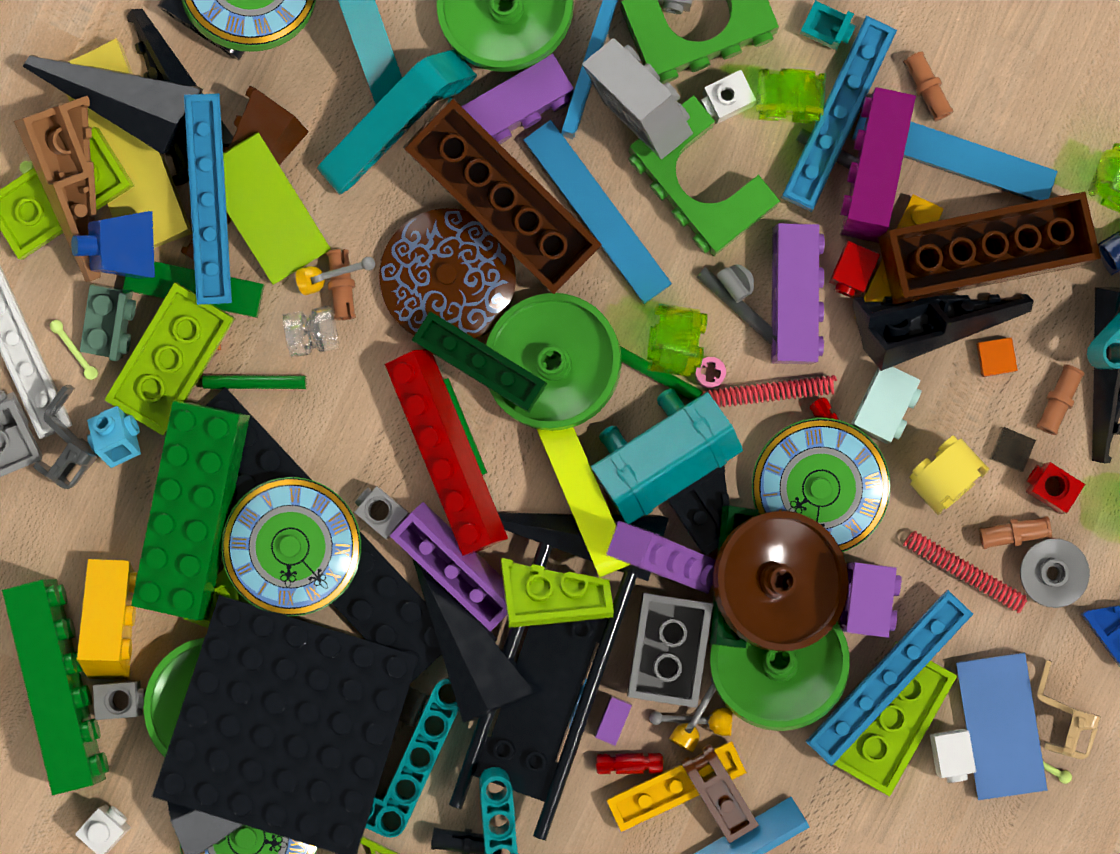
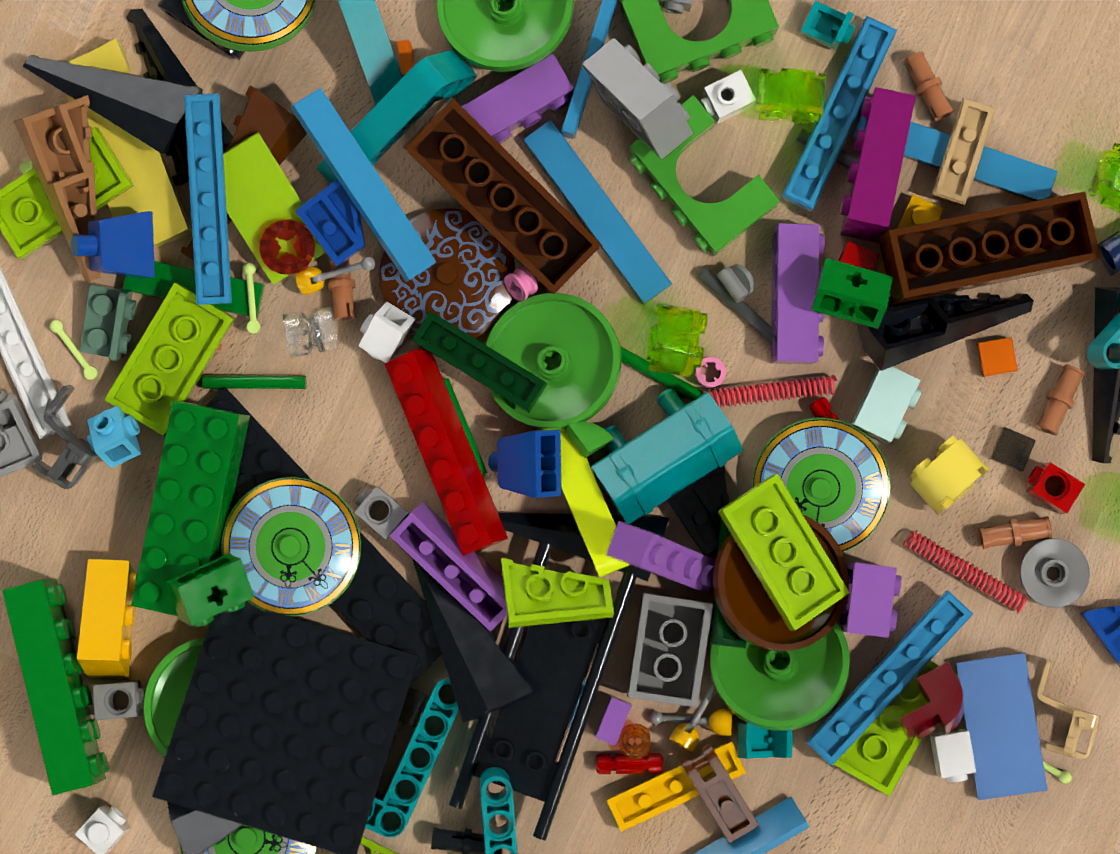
none -> green brick [166,553,255,627]
none -> yellowish green hinge [242,263,261,334]
none -> clear red gear [259,219,315,275]
none -> dark azure tile [290,88,436,282]
none -> blue wing [296,179,366,267]
none -> white brick [358,302,416,363]
none -> orange tile [397,40,415,78]
none -> blue torso [488,430,561,498]
none -> bright pink bush [504,267,538,302]
none -> bright green tile [564,422,614,458]
none -> clear orange bush [619,723,651,759]
none -> lime plate [718,474,850,631]
none -> teal bracket [738,723,793,759]
none -> green brick [811,258,893,329]
none -> dark red brick [900,662,964,740]
none -> tan tile [931,98,996,206]

